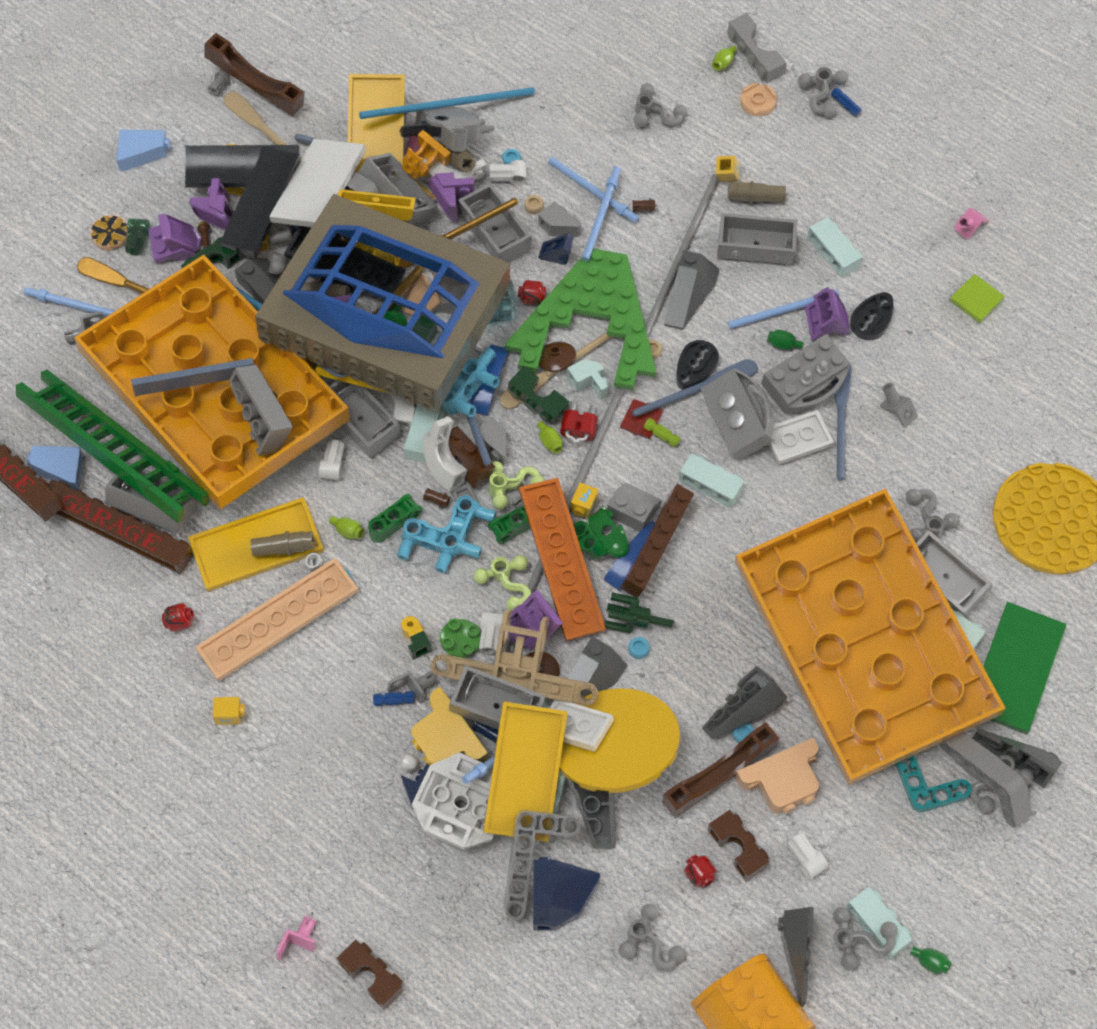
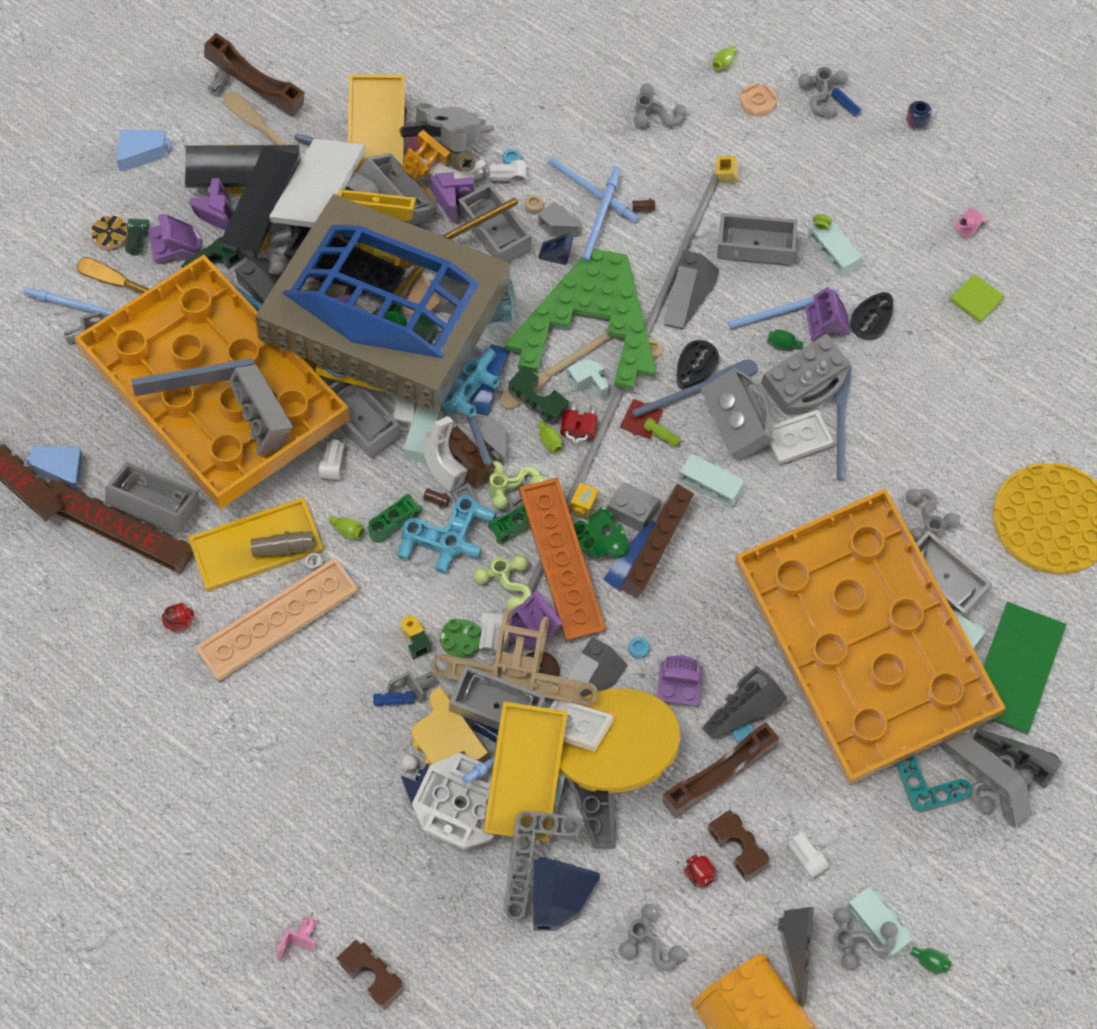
green ladder [16,369,209,523] -> none
reddish brown piece [197,222,210,248] -> none
yellow brick [213,697,245,725] -> none
dark azure piece [359,87,535,119] -> none
red head [518,280,546,306] -> none
reddish brown dish [539,341,576,372] -> none
dark green plant [605,592,674,633] -> none
light grey arch [727,13,787,83] -> none
dark tan piece [727,181,786,203] -> none
light nougat brick [735,737,819,814] -> none
light grey bracket [880,382,918,427] -> none
none -> medium lavender piece [656,655,703,707]
none -> lime plate [813,214,832,230]
none -> dark blue head [906,101,932,128]

